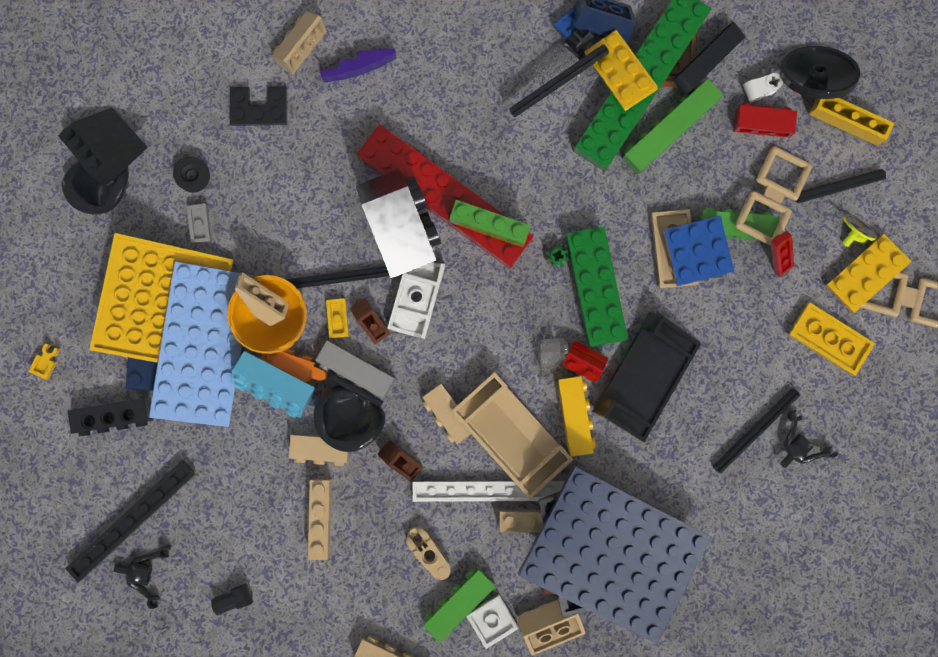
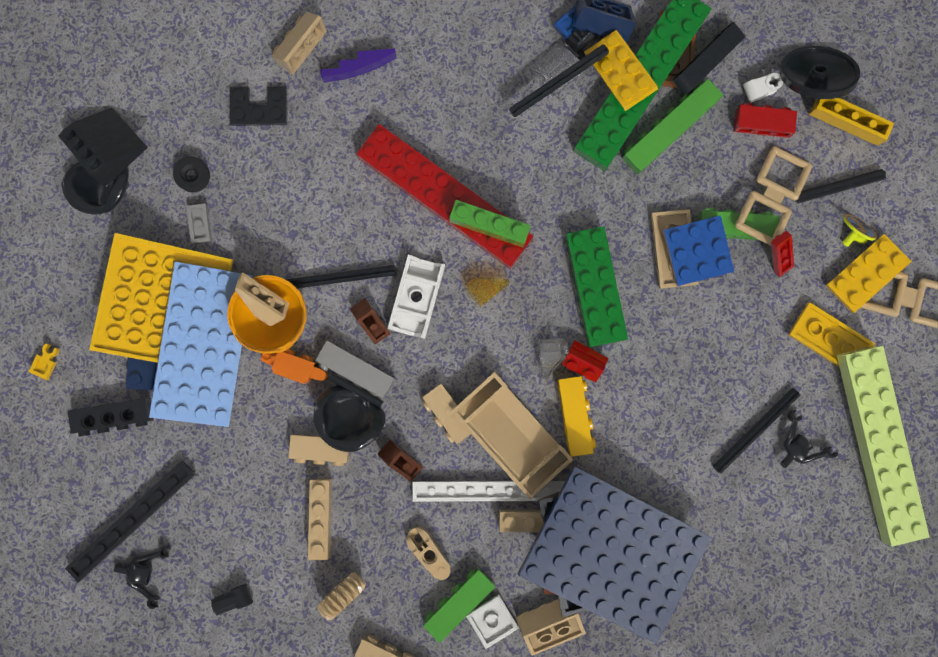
medium azure brick [232,351,315,419] -> none
yellow plate [326,298,349,339] -> none
brick [356,169,441,278] -> none
green gear [545,245,569,269] -> none
black slope [592,312,701,442] -> none
none -> tan gear [317,572,366,620]
none -> clear yellow slope [466,277,510,308]
none -> yellowish green brick [837,346,929,547]

